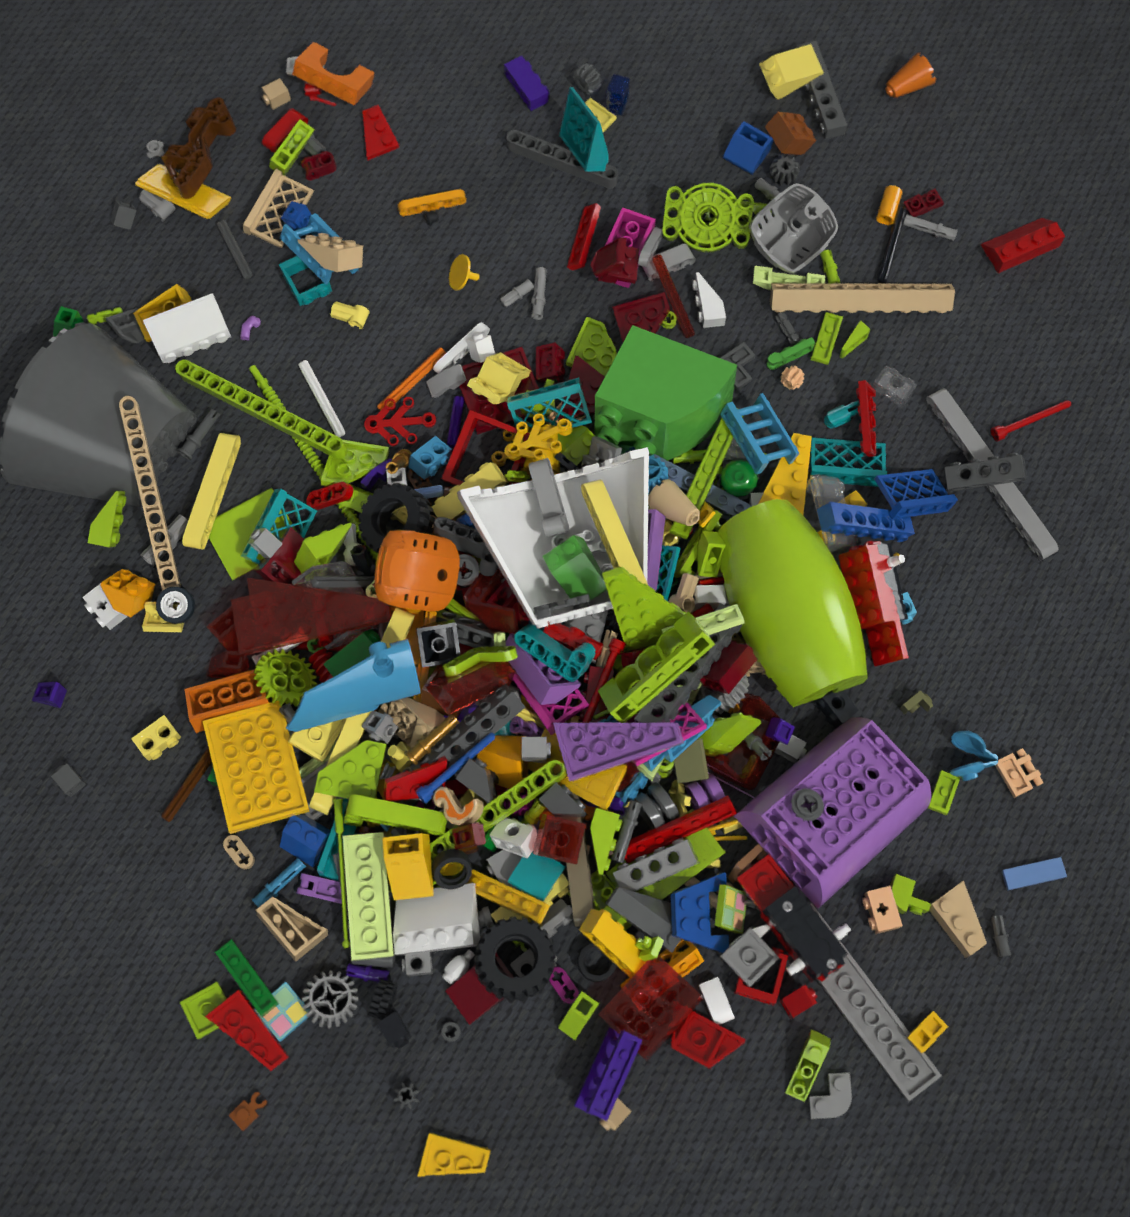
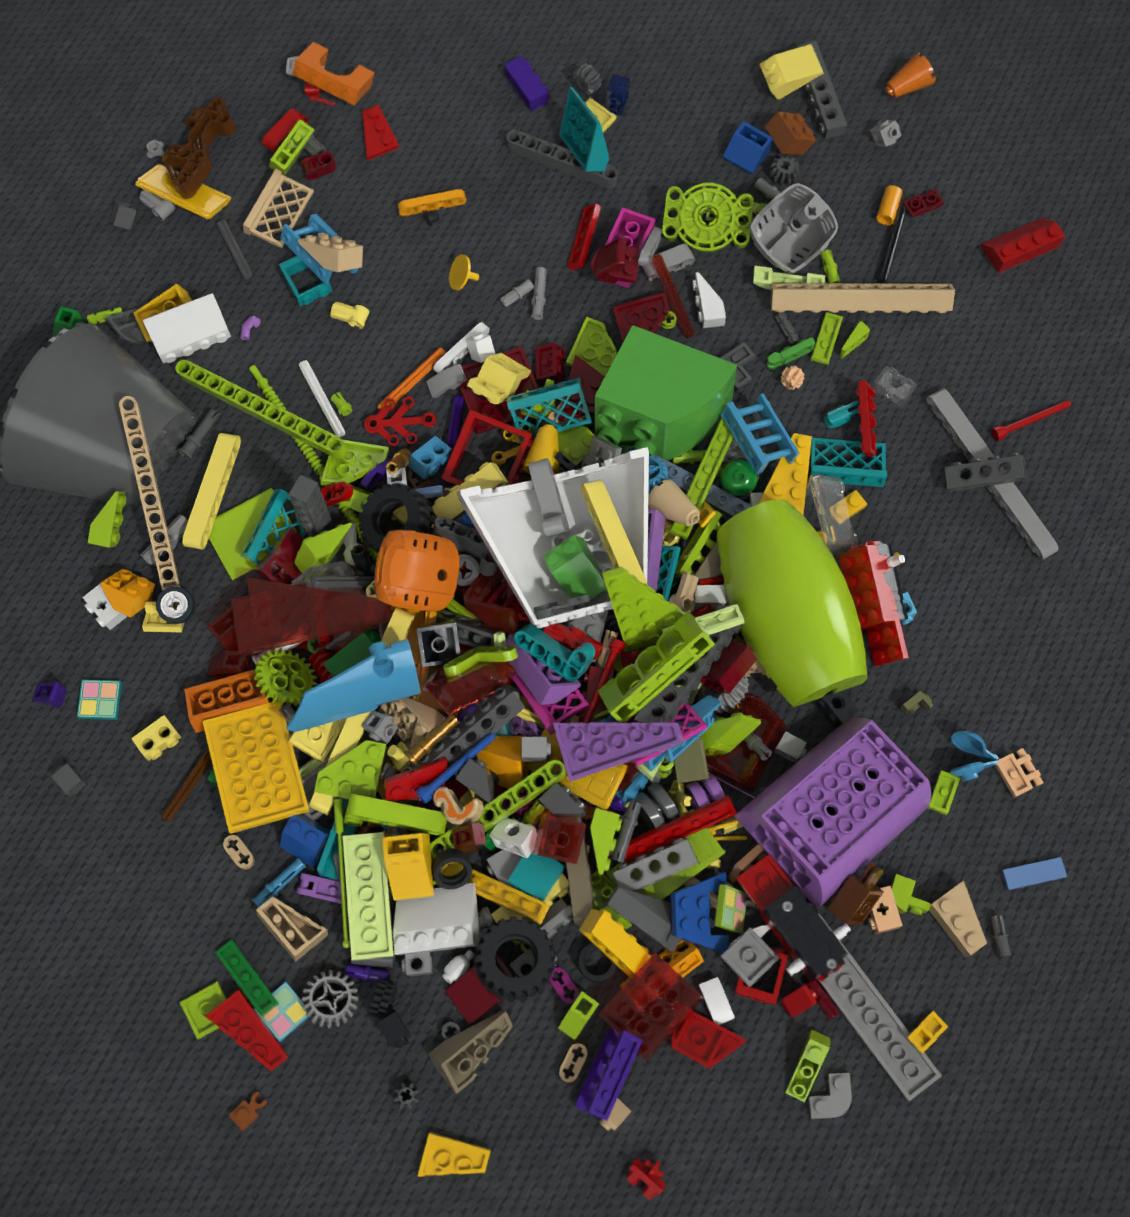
light grey brick [248,528,282,558] -> none
tan brick [262,78,291,109] -> none
blue brick [281,201,312,231] -> none
lime axle [504,470,530,482] -> none
yellow plant [505,413,573,461] -> none
lime tile [635,936,664,961] -> none
lime slope [697,531,726,577] -> none
dark purple slope [765,718,795,745] -> none
dark grey gear [791,789,824,821] -> none
blue brick [817,502,915,542] -> none
blue fence [874,469,958,519] -> none
light grey pin [903,214,958,241] -> none
none -> tile [77,680,122,720]
none -> dark grey brick [288,475,334,537]
none -> lime pin [331,392,352,416]
none -> dark tan wedge [428,1010,513,1094]
none -> tan beam [559,1043,587,1083]
none -> red hips [626,1158,666,1200]
none -> dark red axle [807,979,839,1019]
none -> reddish brown brick [828,862,884,925]
none -> light grey brick [870,118,902,147]

